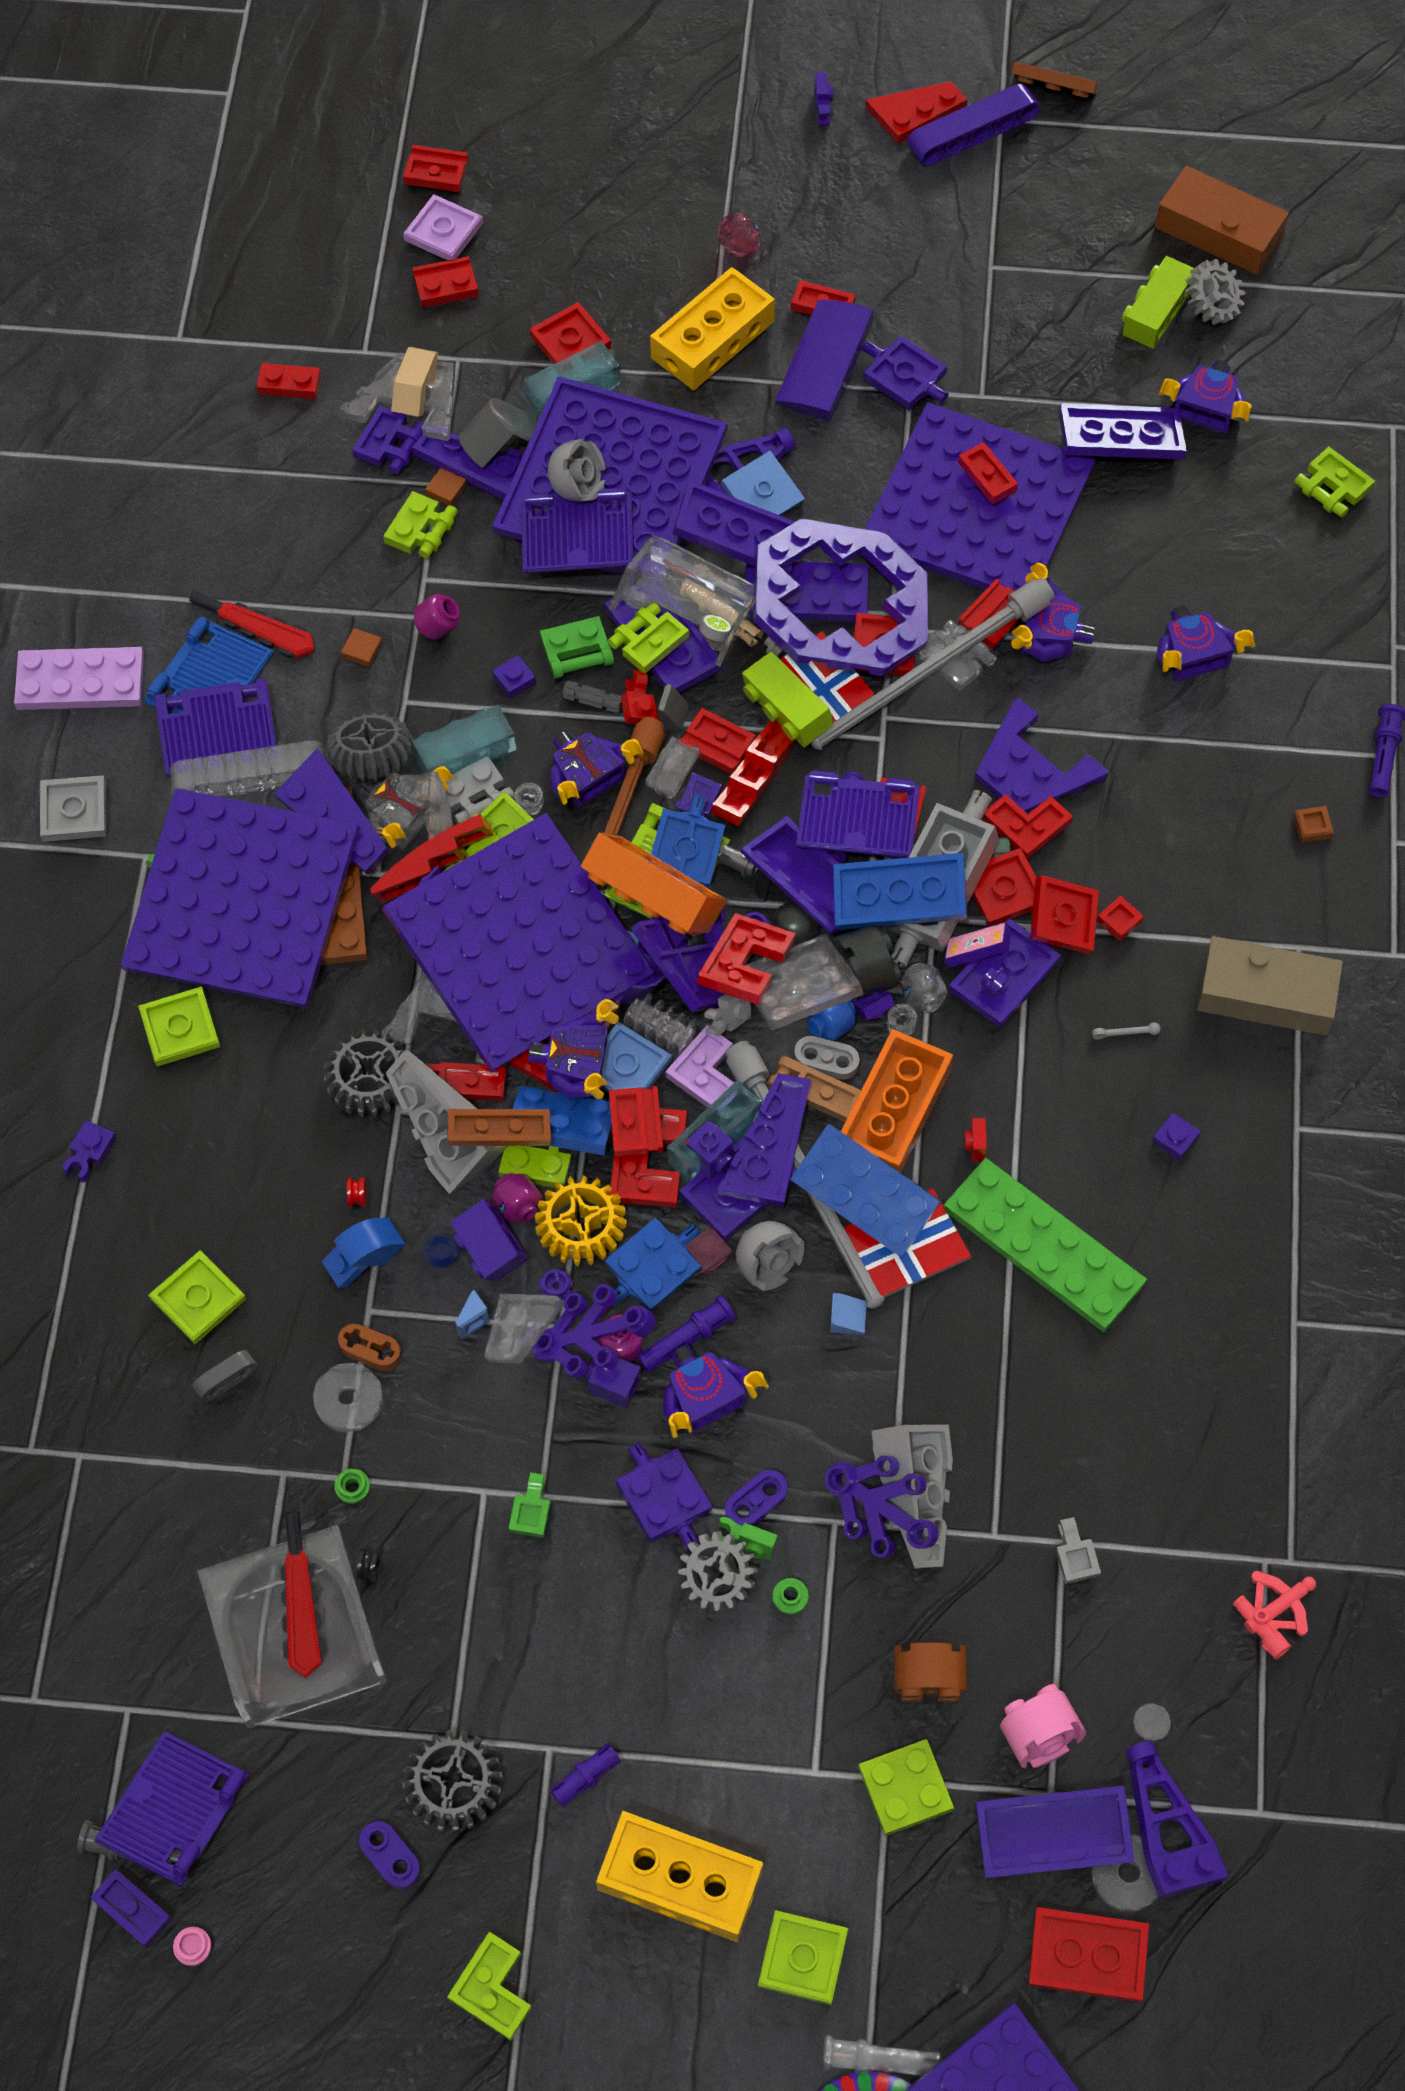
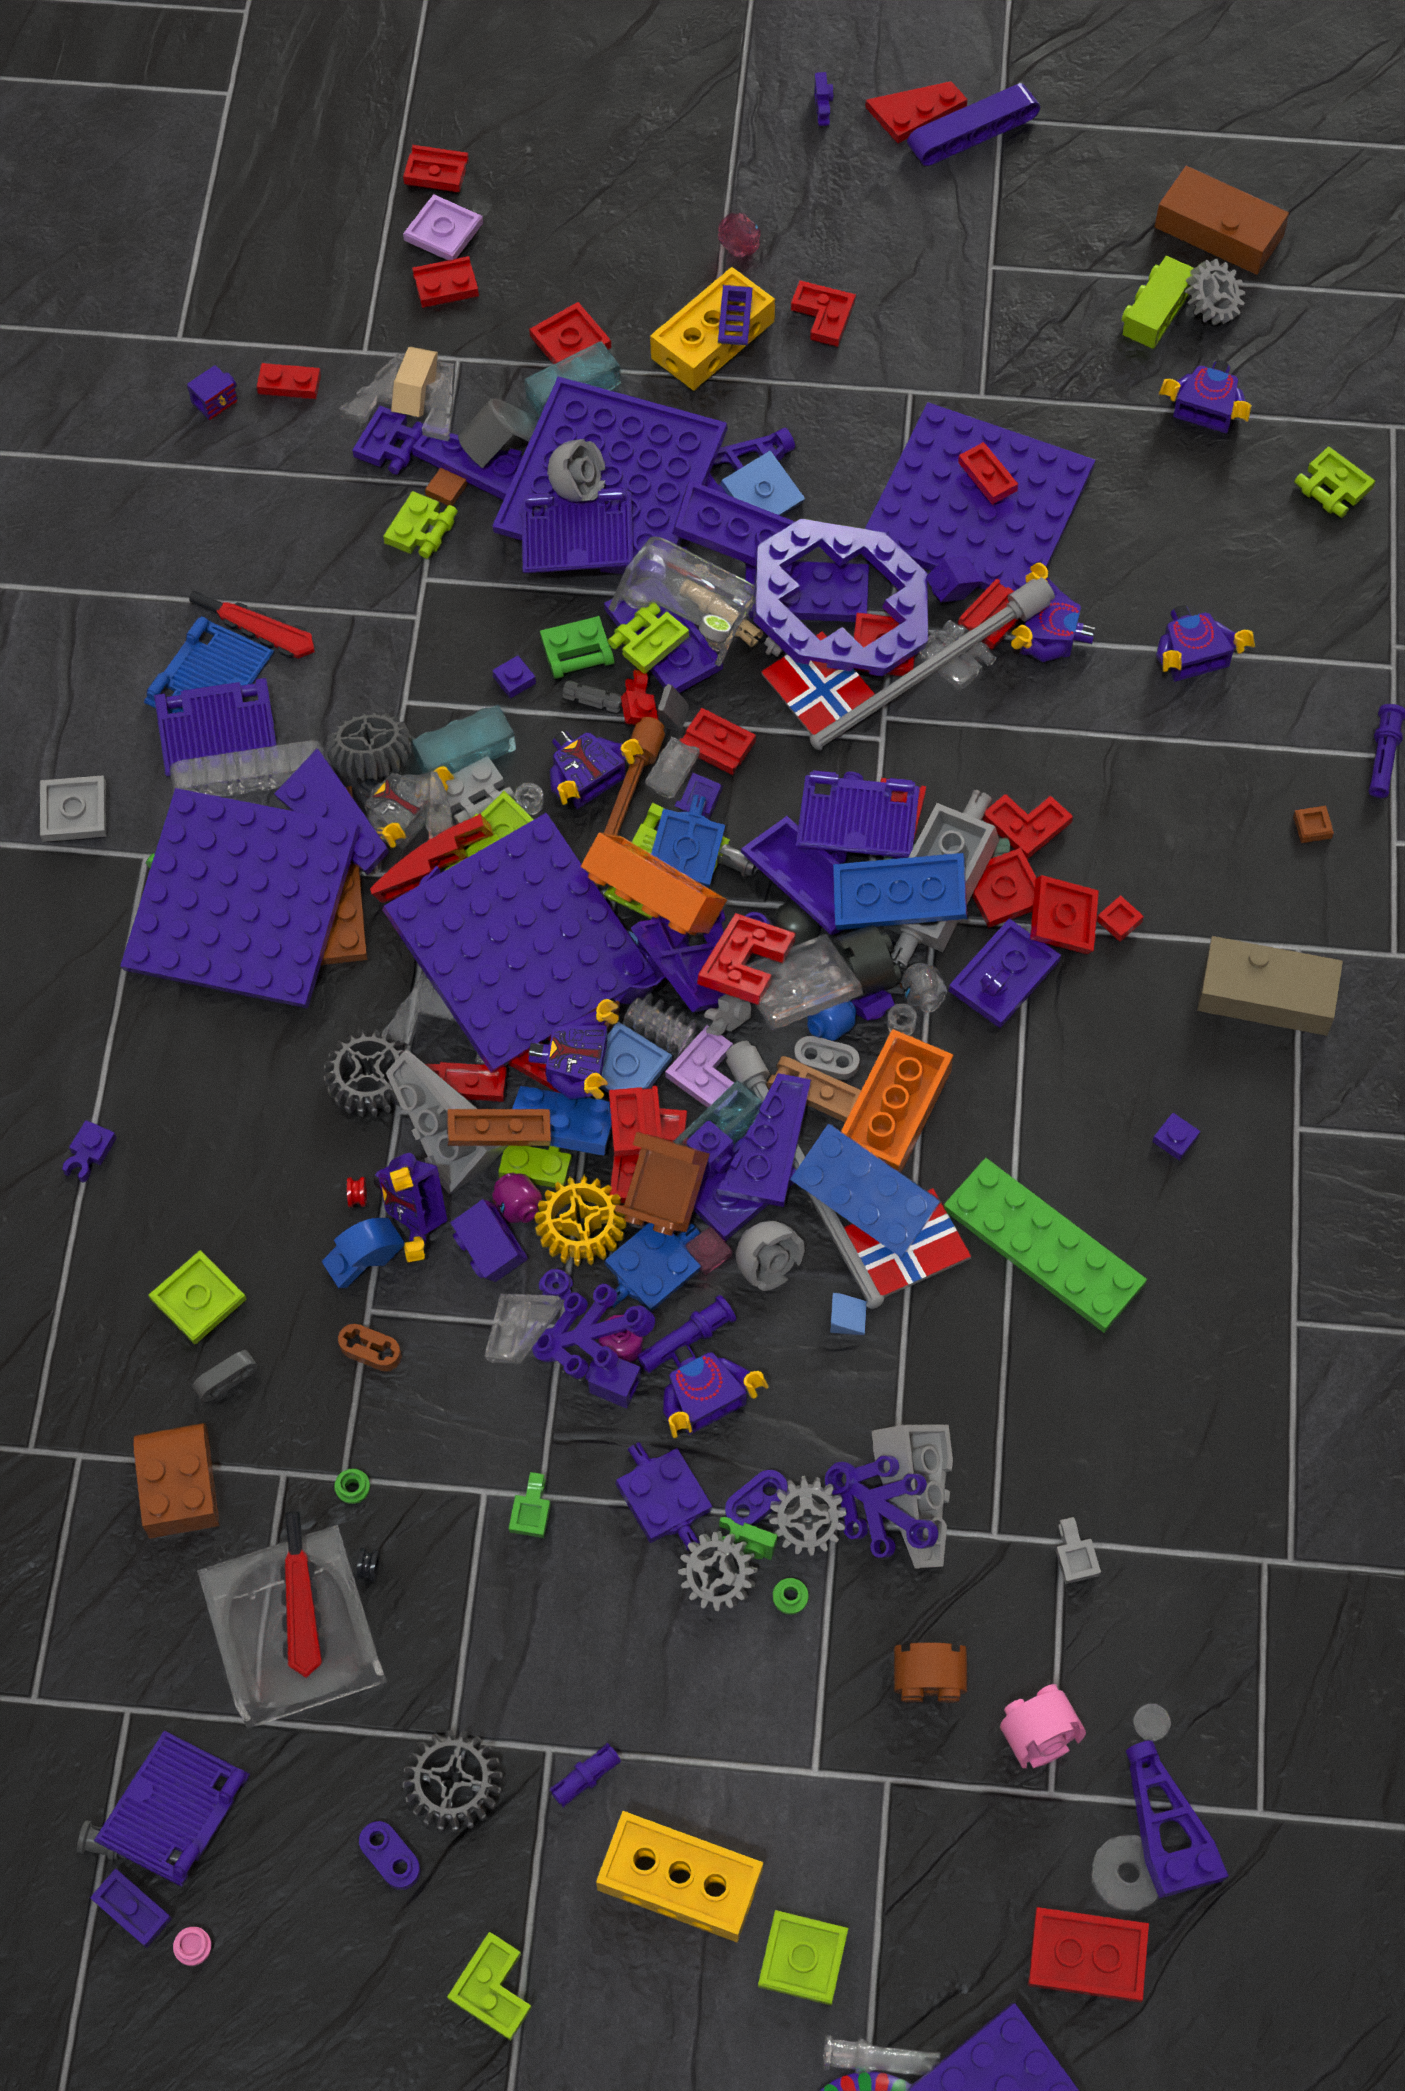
lavender plate [14,647,144,710] -> none
lime plate [138,986,220,1067] -> none
clear tile [313,1363,383,1432] -> none
dark orange tile [341,628,383,668] -> none
magenta head [414,594,460,640] -> none
clear blue plate [424,1234,458,1268] -> none
medium blue slope [456,1290,490,1339] -> none
red slope [711,720,797,826] -> none
lime brick [742,651,833,747] -> none
dark purple slope [775,300,874,422] -> none
lime plate [858,1739,954,1836] -> none
dark purple plate [862,336,949,410] -> none
tile [944,922,1011,968] -> none
red plate [964,1118,987,1162] -> none
dark purple wing [975,697,1109,814] -> none
dark purple slope [976,1786,1135,1878] -> none
dark orange plate [1012,62,1099,98] -> none
dark purple plate [1059,404,1186,459] -> none
light grey hinge [1092,1022,1161,1039] -> none
coral piece [1233,1571,1316,1660] -> none
none -> dark orange brick [134,1423,220,1539]
none -> dark purple brick [187,365,237,420]
none -> dark purple torso [374,1153,447,1262]
none -> dark orange panel [614,1132,710,1236]
none -> dark purple slope [718,285,753,346]
none -> light grey gear [769,1476,846,1556]
none -> dark purple brick [926,556,982,602]

